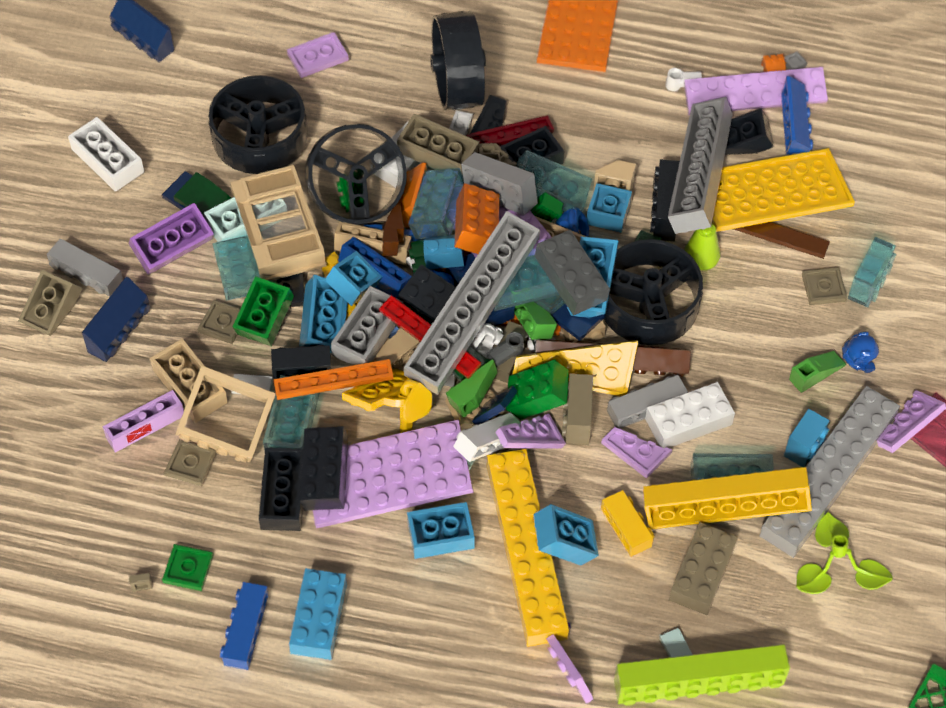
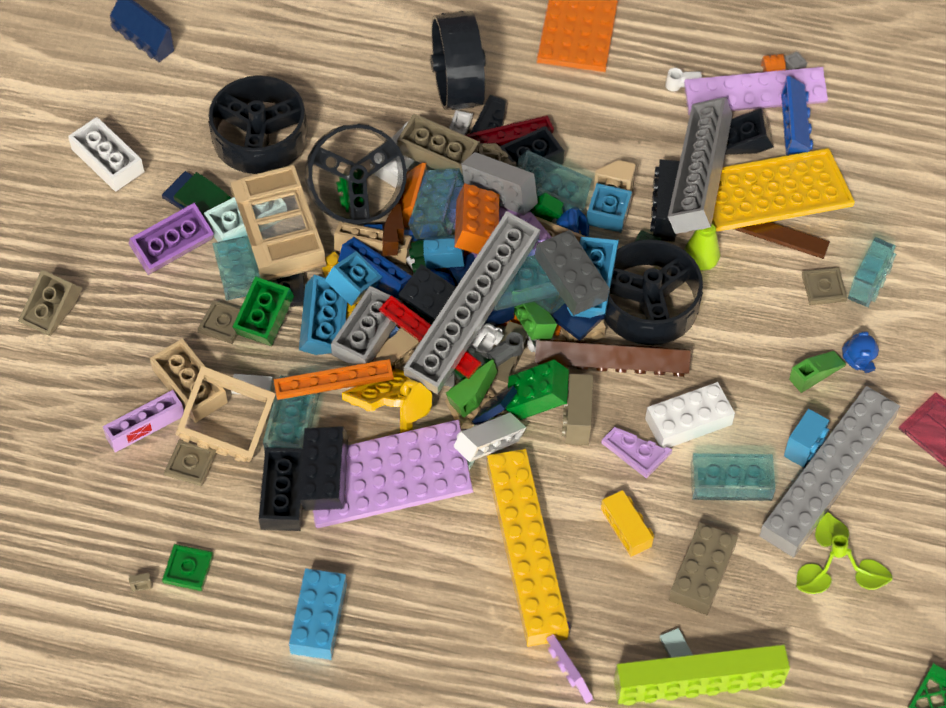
light grey brick [47,239,123,297] -> none
dark blue slope [82,277,150,362] -> none
blue brick [220,582,269,670] -> none
black brick [271,345,332,387] -> none
lavender plate [287,32,349,78] -> none
dark azure brick [407,502,475,559] -> none
lavender wing [496,413,566,449] -> none
yellow wing [512,340,638,396] -> none
dark azure brick [533,504,599,566] -> none
light grey brick [607,375,688,429] -> none
yellow brick [643,467,812,529] -> none
lavender wing [877,390,946,453] -> none

